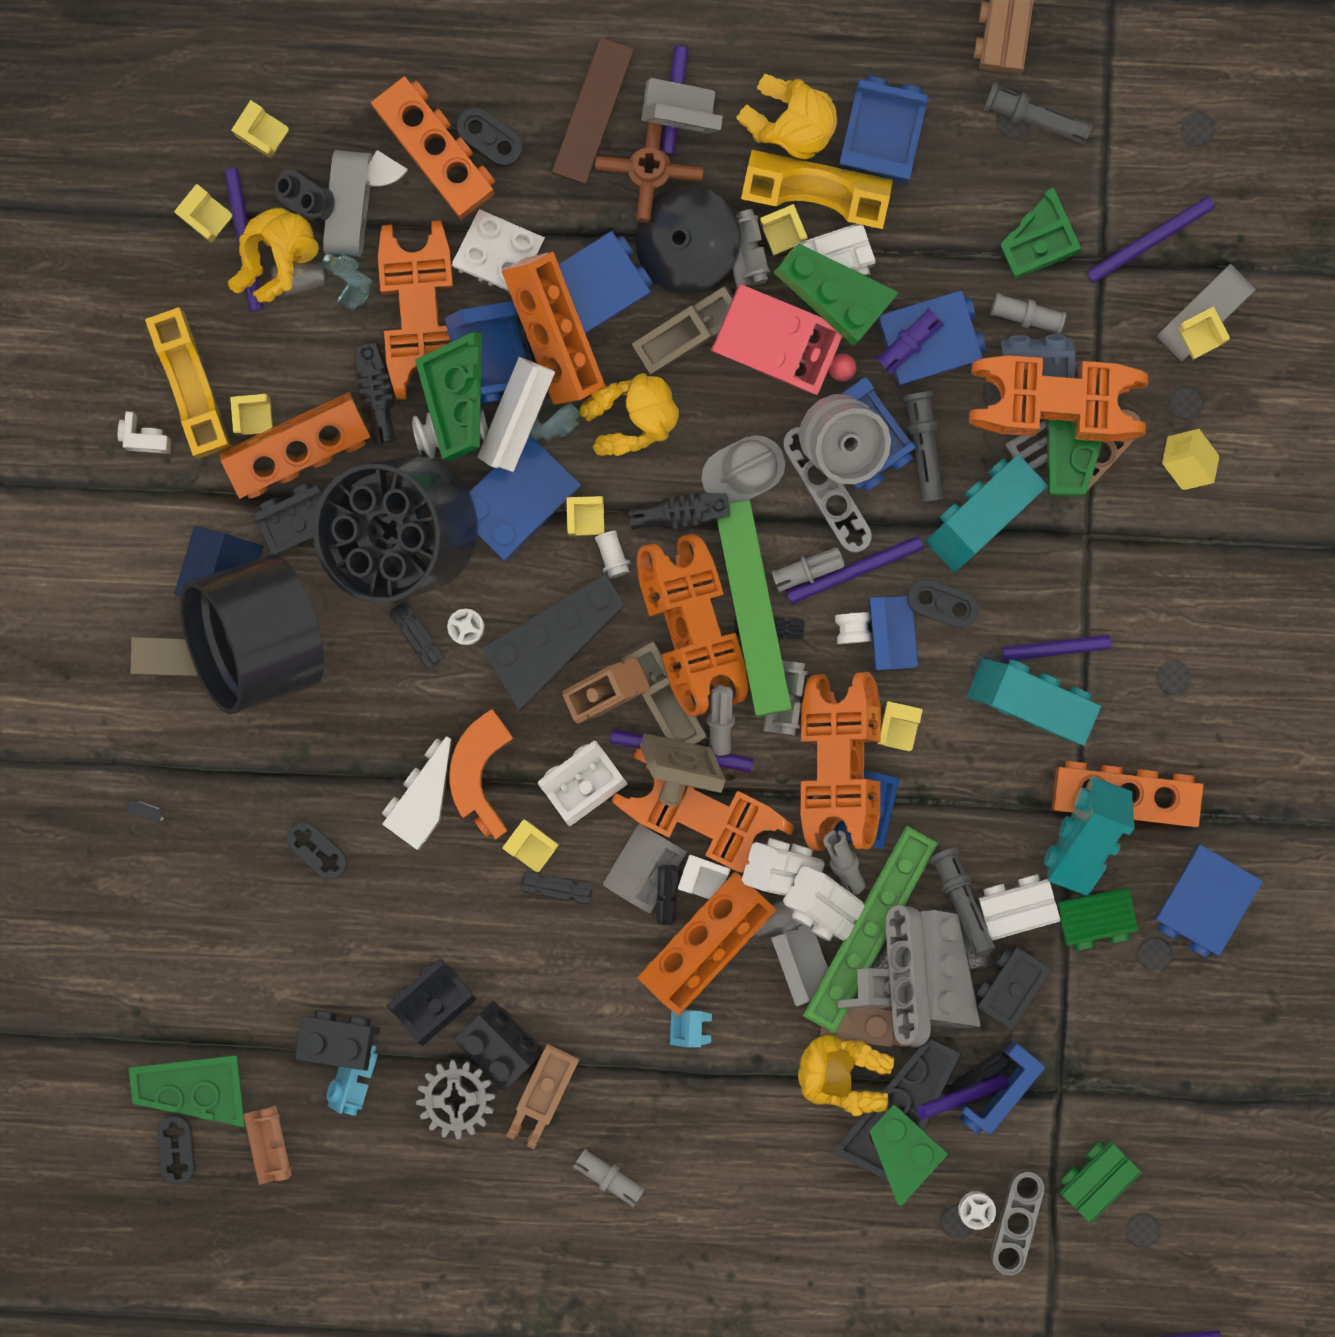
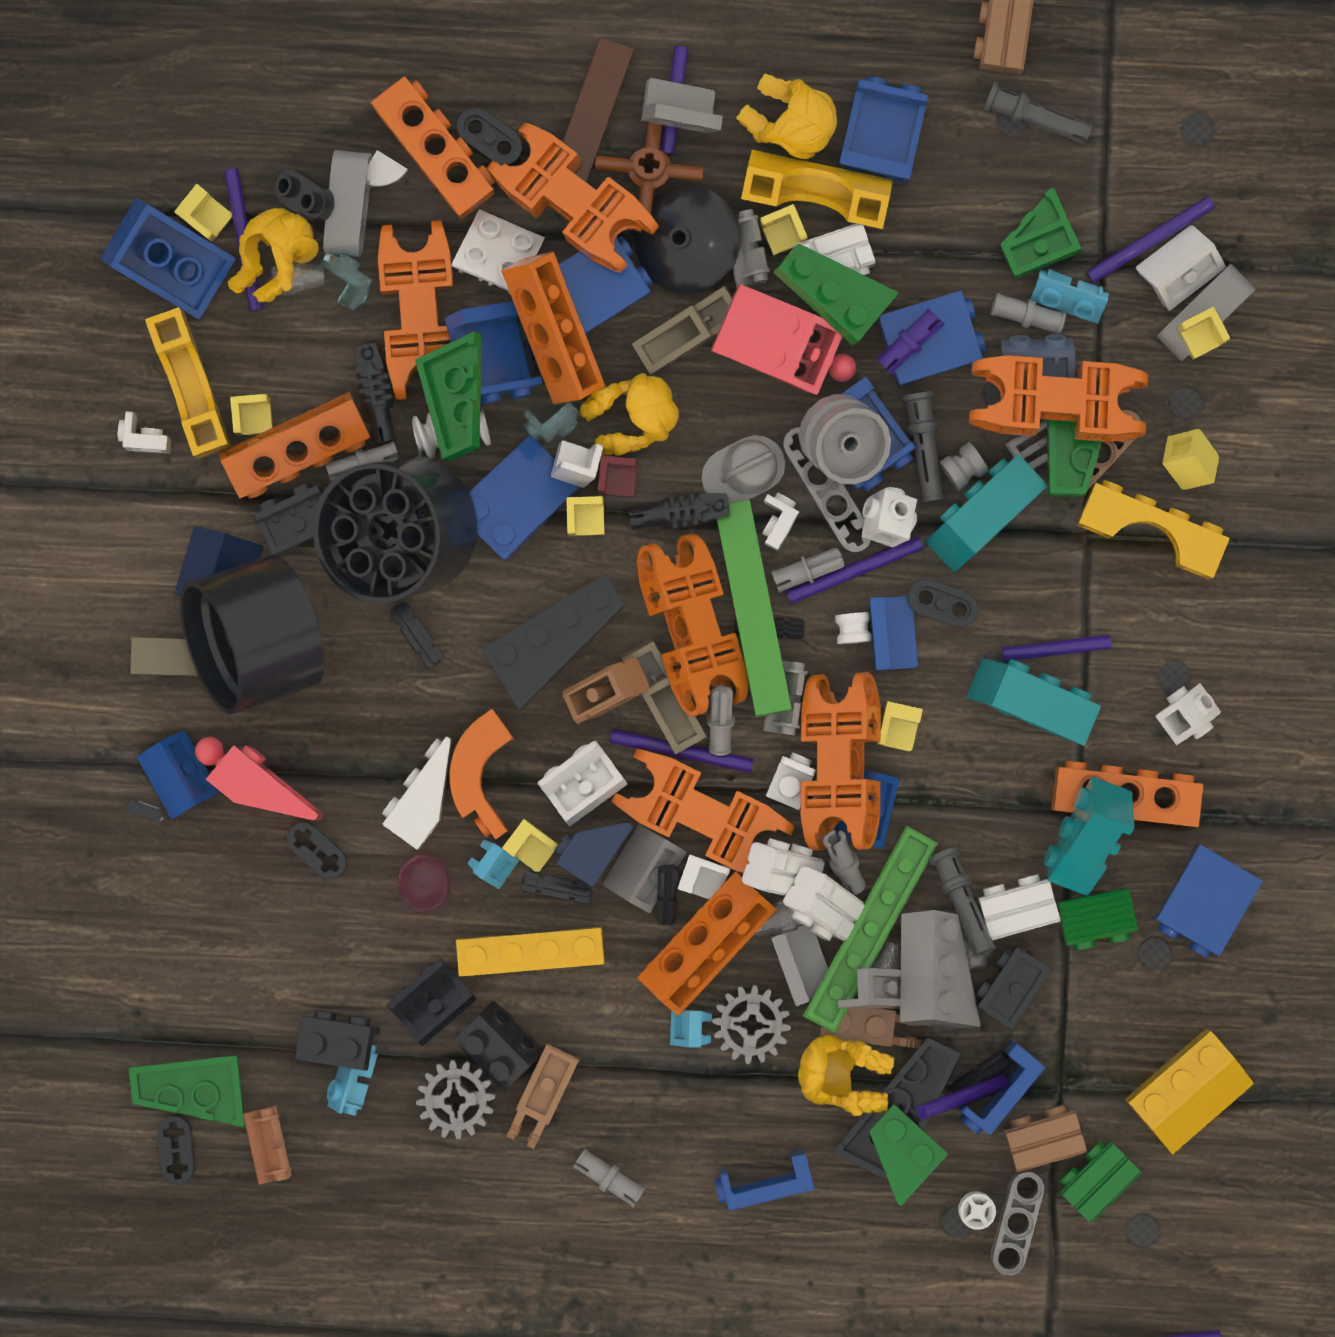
light yellow panel [231,100,289,159] -> none
white wheel [447,608,485,645] -> none
white panel [478,357,555,472] -> none
white pin [595,530,631,579] -> none
dark tan tile [640,733,726,807] -> none
light grey beam [885,905,931,1047] -> none
none -> blue slope [100,197,236,320]
none -> blue panel [137,730,220,819]
none -> coral slope [195,737,325,820]
none -> light grey pin [325,441,399,482]
none -> clear pink hair [397,854,452,912]
none -> yellow arch [456,927,605,977]
none -> medium azure tile [468,840,519,889]
none -> orange piece [486,123,659,273]
none -> white panel [550,440,603,488]
none -> dark blue slope [554,822,634,887]
none -> dark red panel [598,455,638,498]
none -> light grey gear [712,985,791,1064]
none -> blue panel [714,1148,815,1211]
none -> white bracket [762,493,799,552]
none -> white bracket [766,752,816,810]
none -> white brick [861,487,917,547]
none -> light grey wheel [939,442,989,492]
none -> medium nougat brick [1003,1104,1087,1173]
none -> medium azure hinge [1031,269,1109,324]
none -> yellow arch [1076,480,1230,580]
none -> yellow slope [1124,1029,1254,1155]
none -> white panel [1136,225,1226,311]
none -> white brick [1155,683,1221,745]

